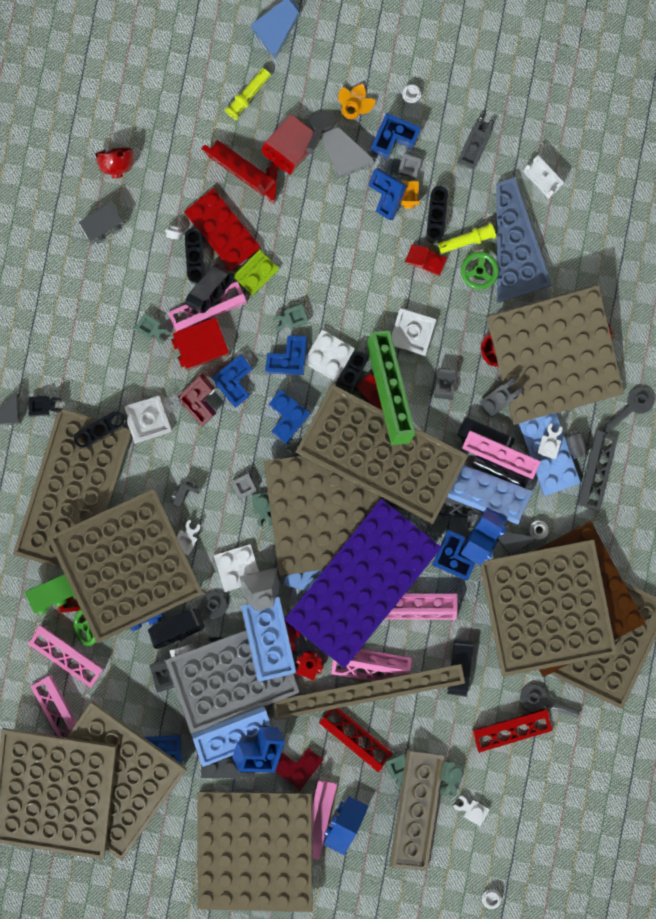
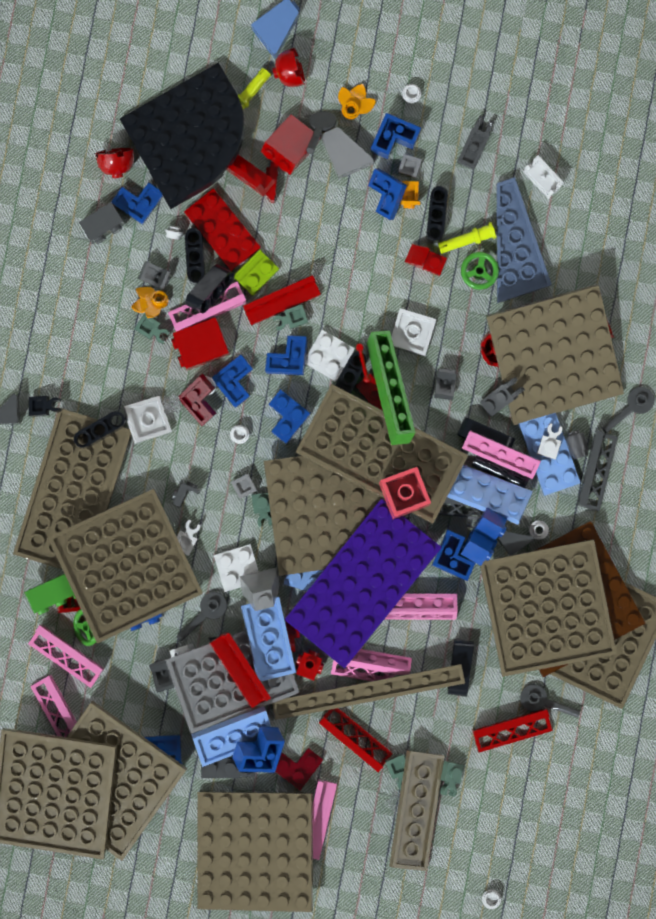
black beam [147,608,205,649] -> none
blue brick [323,796,369,855] -> none
white plate [453,795,490,826] -> none
none -> blue plate [111,182,163,225]
none -> black plate [119,62,245,209]
none -> light orange plate [131,287,169,318]
none -> dark grey bracket [137,261,171,289]
none -> red fence [209,632,271,708]
none -> white plate [230,425,249,444]
none -> red fence [243,275,321,326]
none -> red cylinder [272,47,305,87]
none -> red hinge [356,344,371,383]
none -> coral brick [379,467,431,519]

